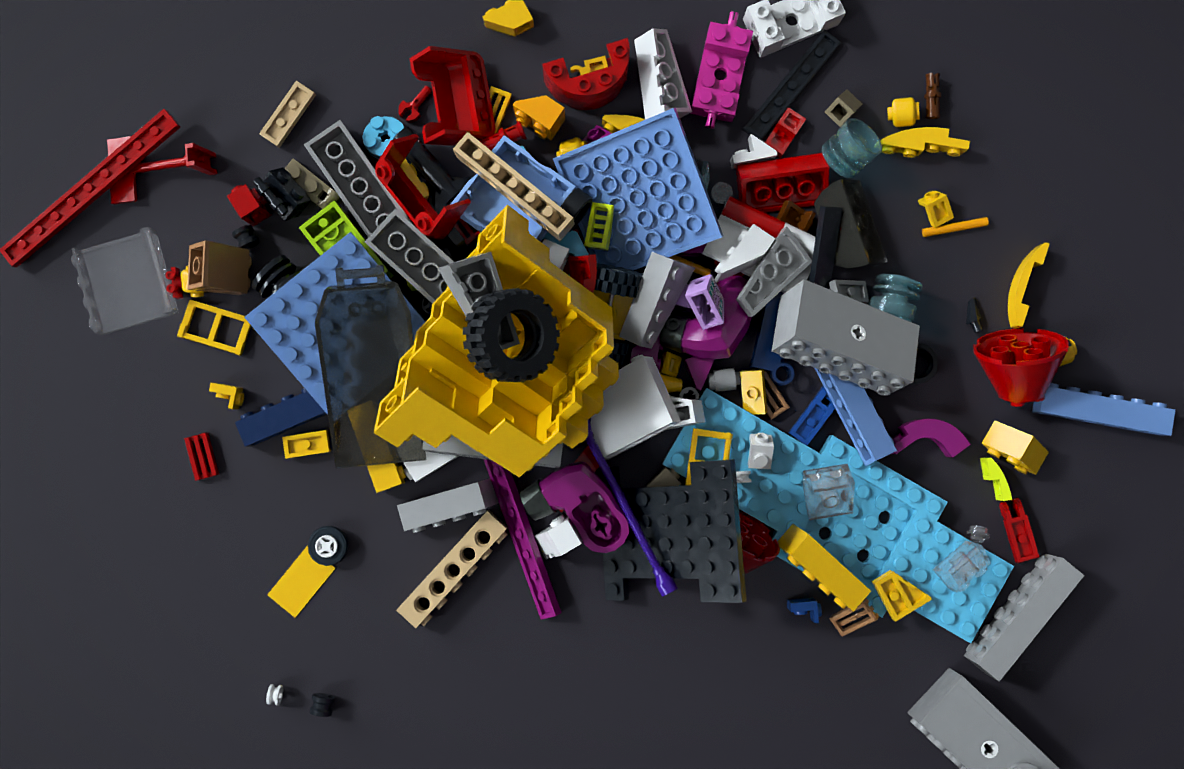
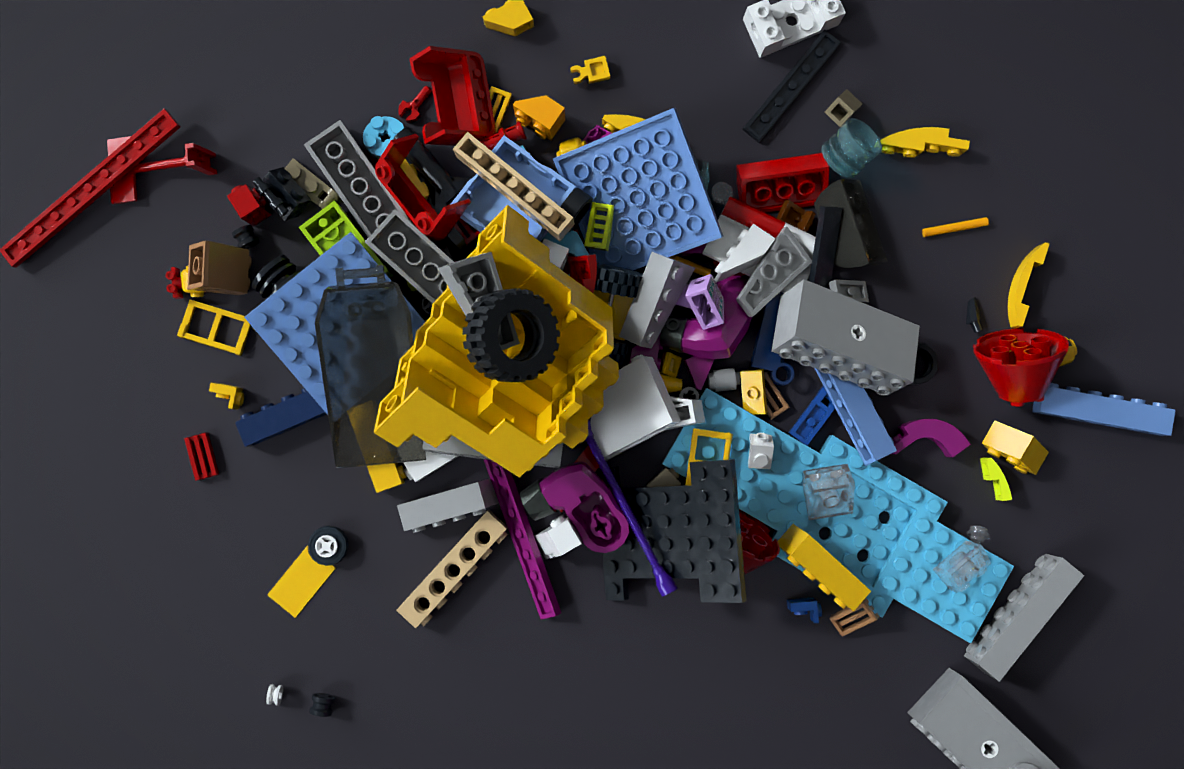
clear panel [71,227,179,335] -> none
tan plate [259,81,316,148] -> none
yellow plate [282,430,331,459] -> none
red cylinder [542,38,630,110] -> none
white wedge [634,28,692,120] -> none
dark pink brick [691,12,753,129] -> none
white slope [730,134,777,169] -> none
white bush [736,471,752,483] -> none
red slope [765,107,806,158] -> none
clear light blue wheel [869,274,923,323] -> none
yellow wing [871,570,932,622] -> none
yellow head [887,97,920,127] -> none
yellow bracket [918,191,954,228] -> none
reddish brown pin [924,73,941,119] -> none
red hinge [999,498,1039,563] -> none

